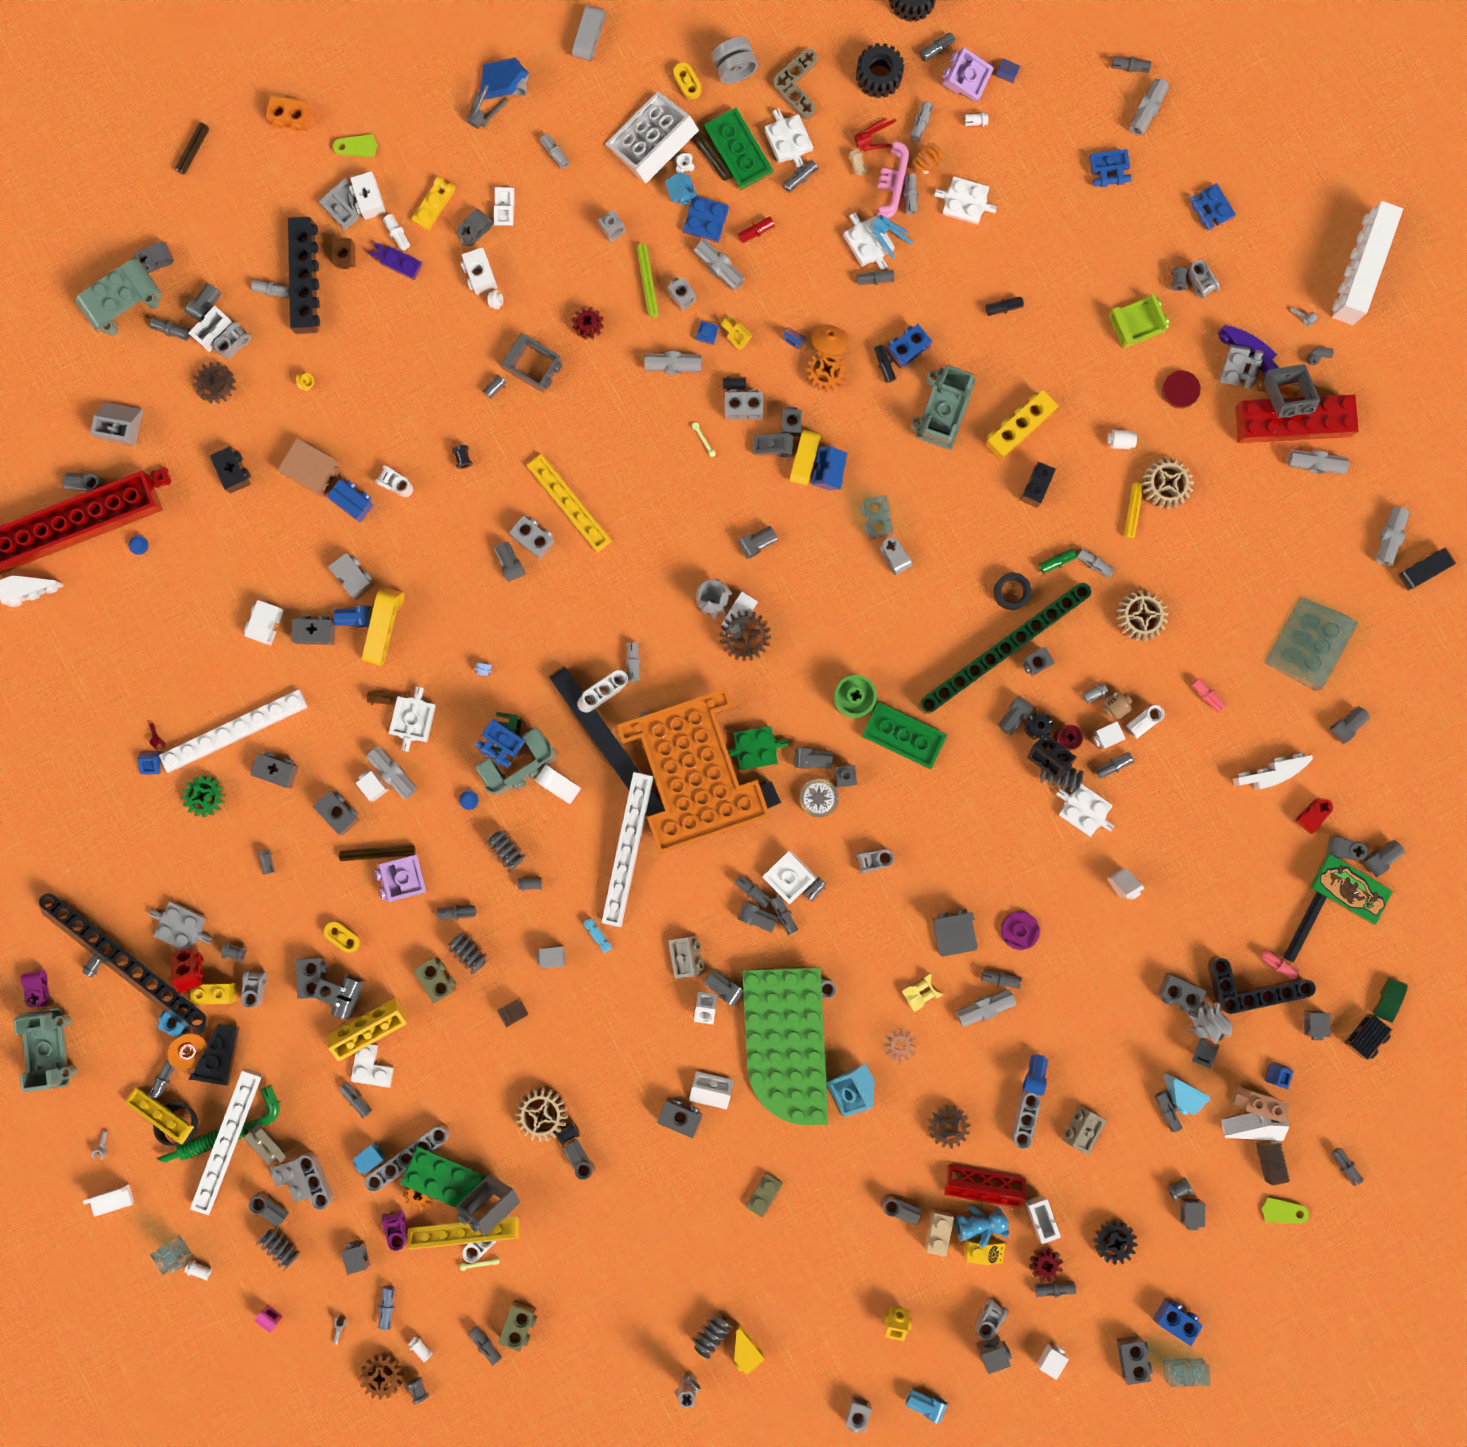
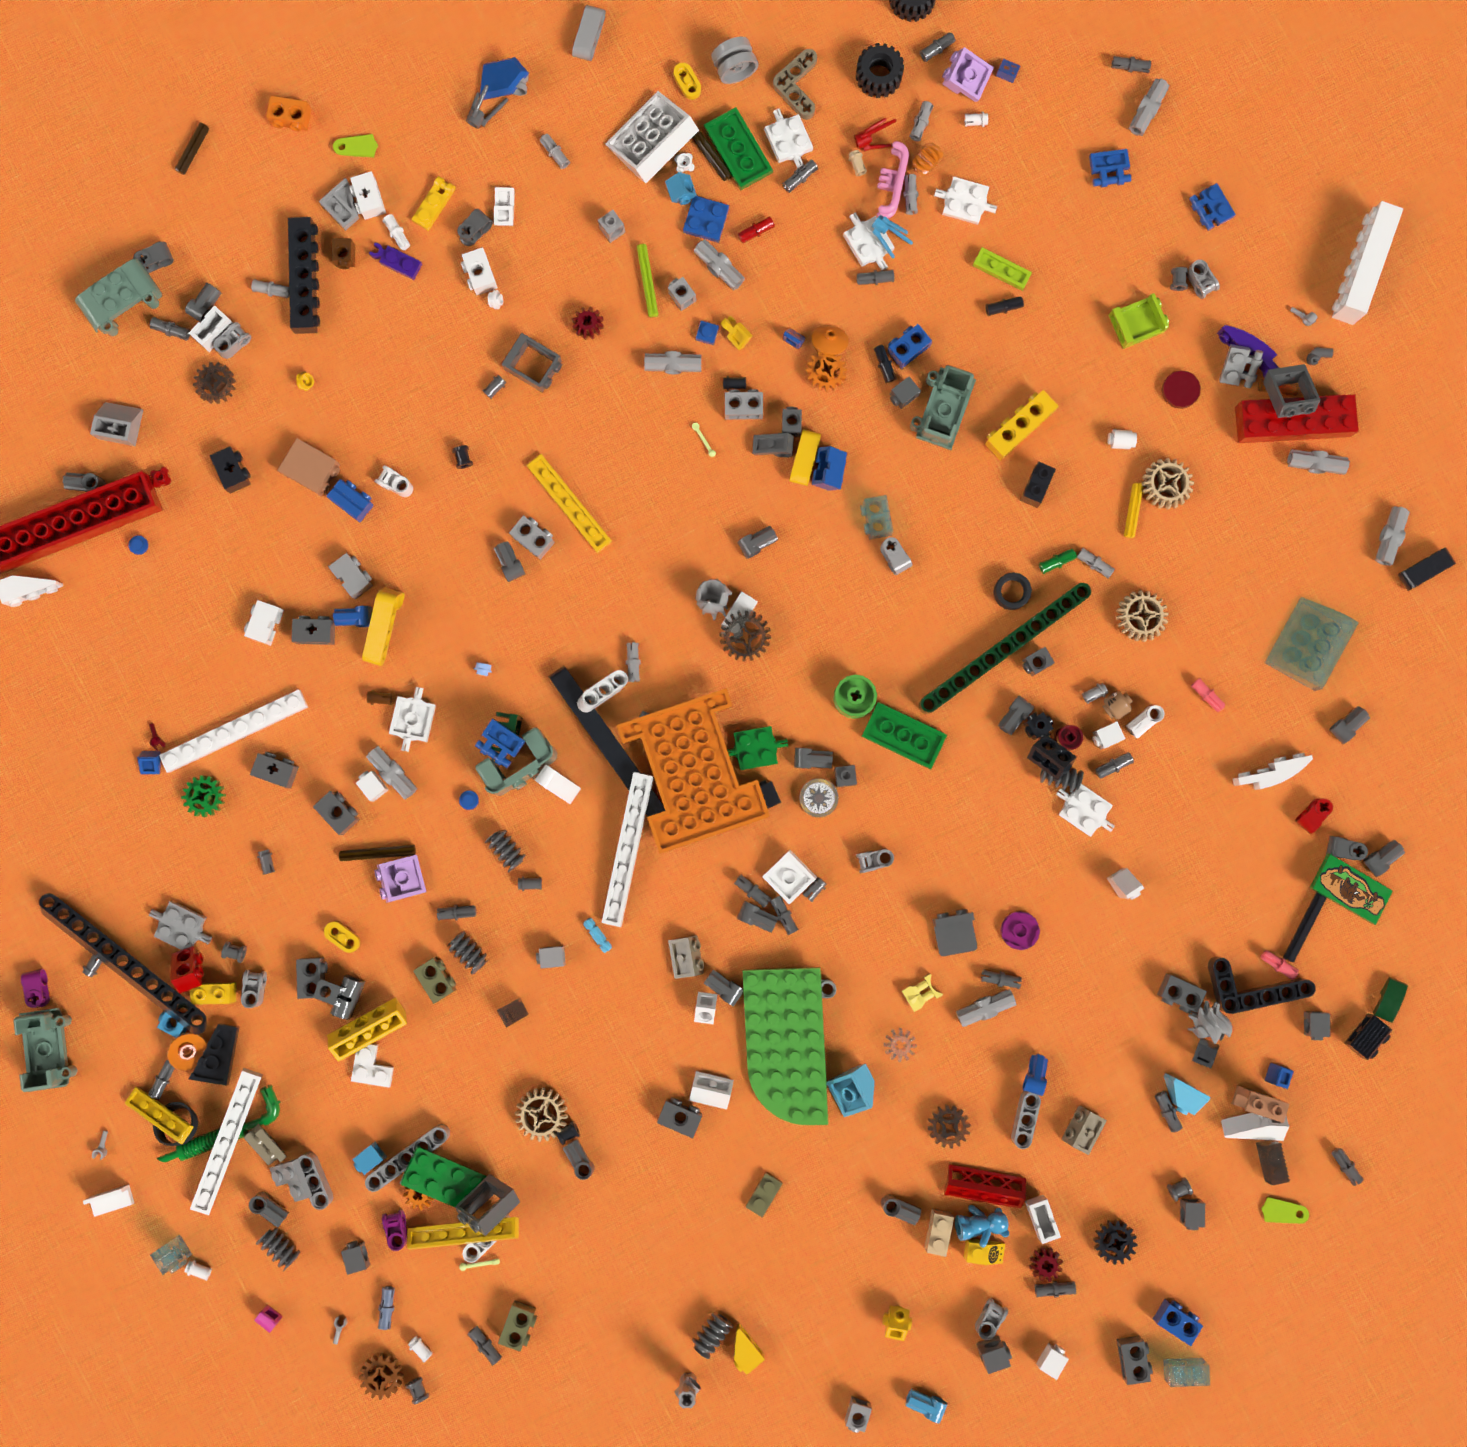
dark grey axle [339,1082,372,1119] -> none
none -> dark grey brick [890,376,921,409]
none -> lime plate [973,247,1032,291]

